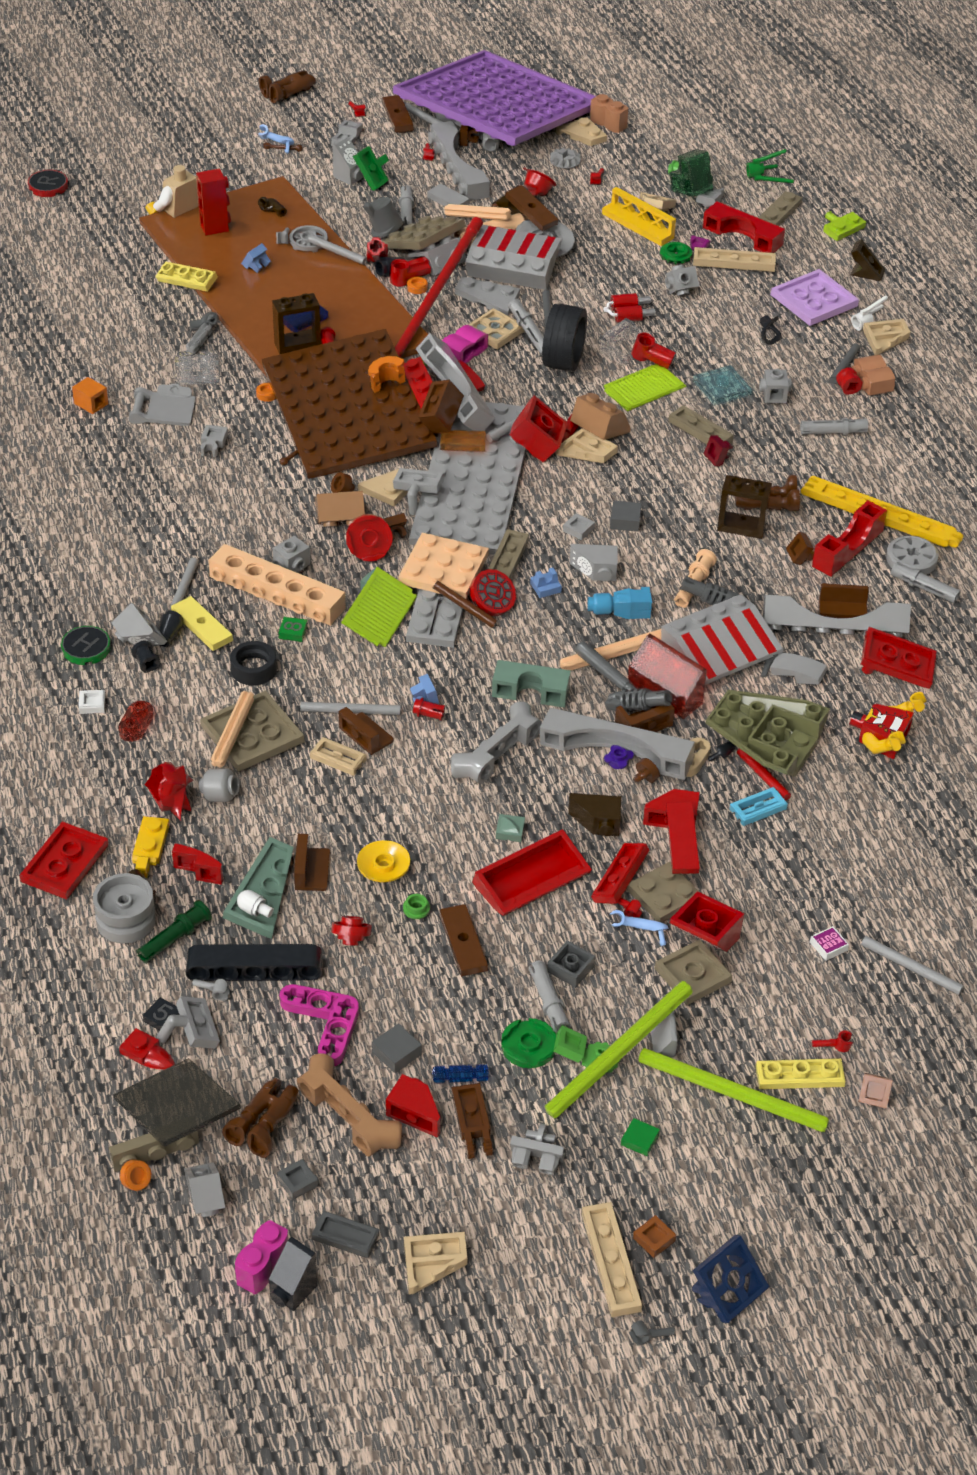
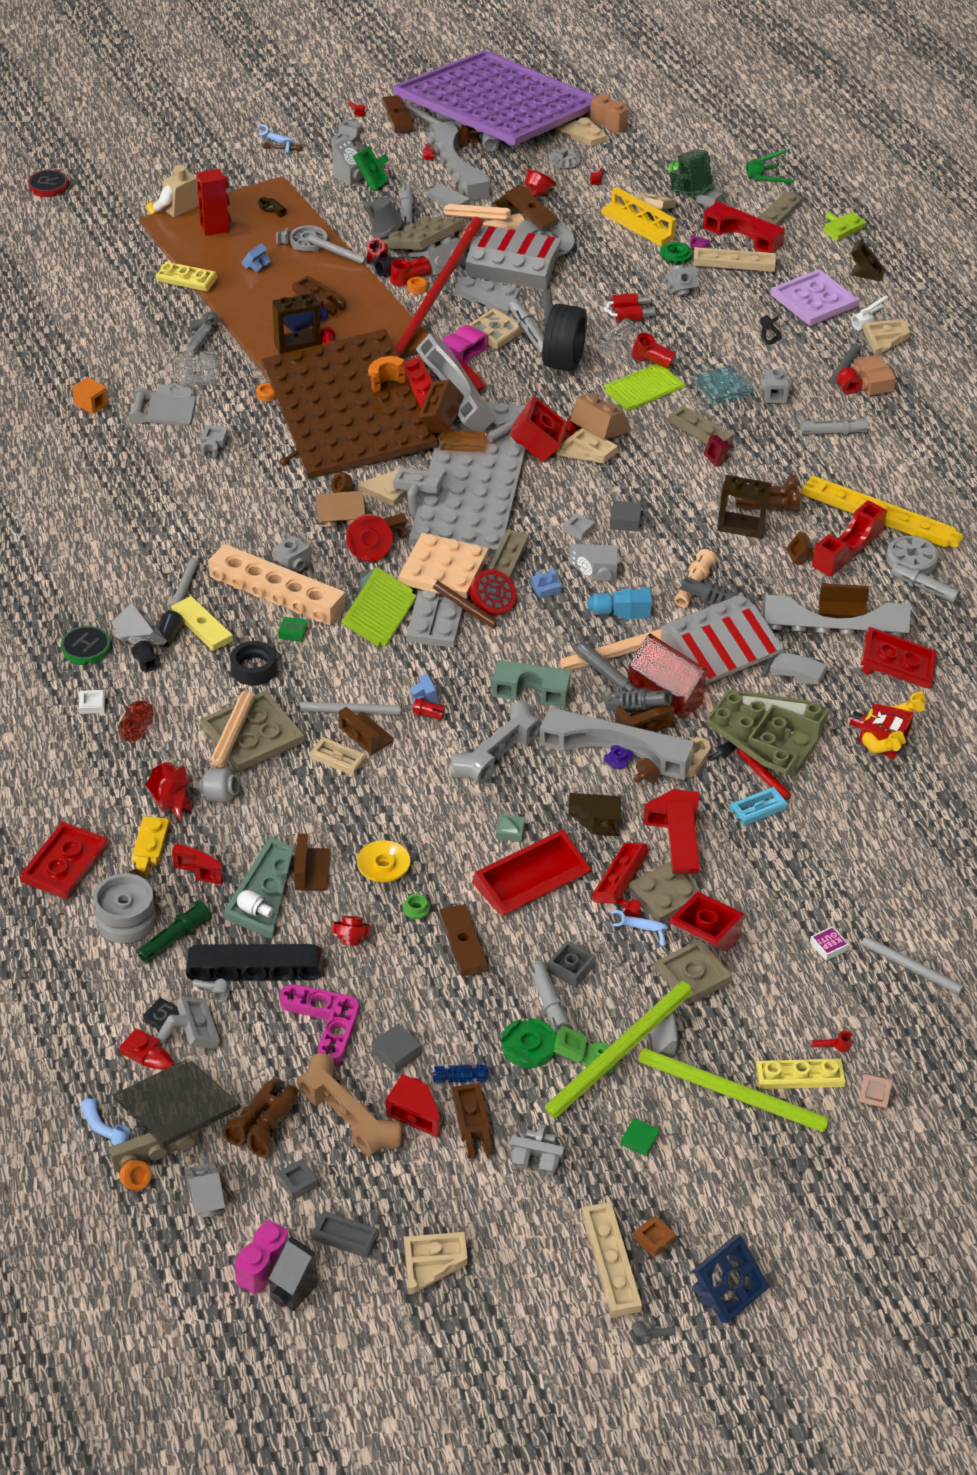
reddish brown piece [259,70,316,103] -> none
none -> light blue piece [81,1098,130,1145]
none -> reddish brown hinge [292,275,347,315]

